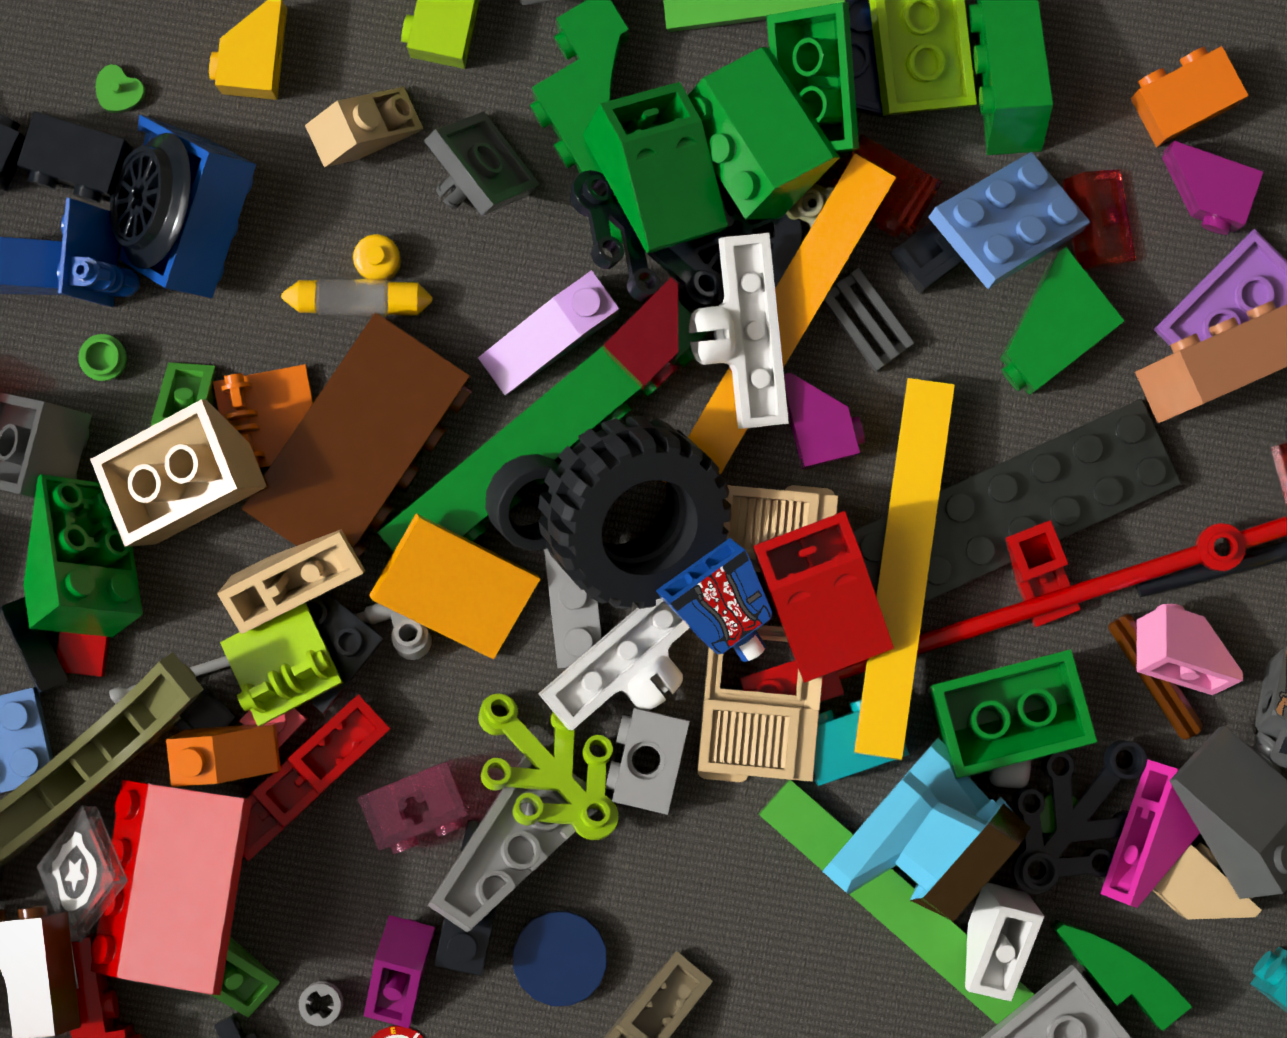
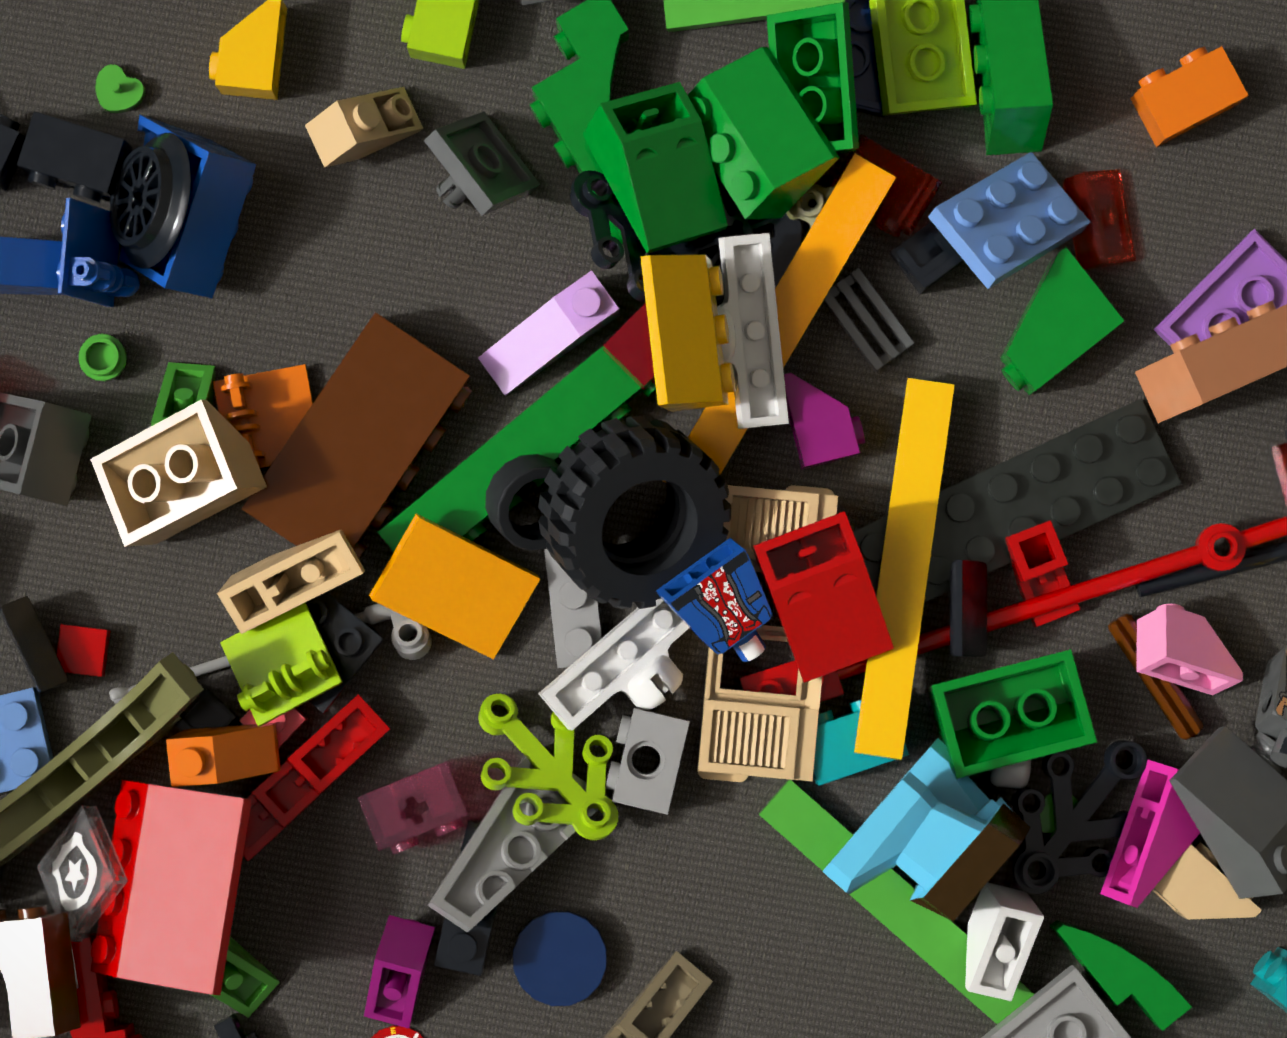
green slope [23,474,143,637] -> none
piece [281,278,432,317] -> none
light grey bush [299,981,343,1026] -> none
yellow piece [353,234,402,283] -> none
magenta slope [1162,141,1263,235] -> none
none -> yellow slope [640,255,735,412]
none -> black slope [950,560,987,657]

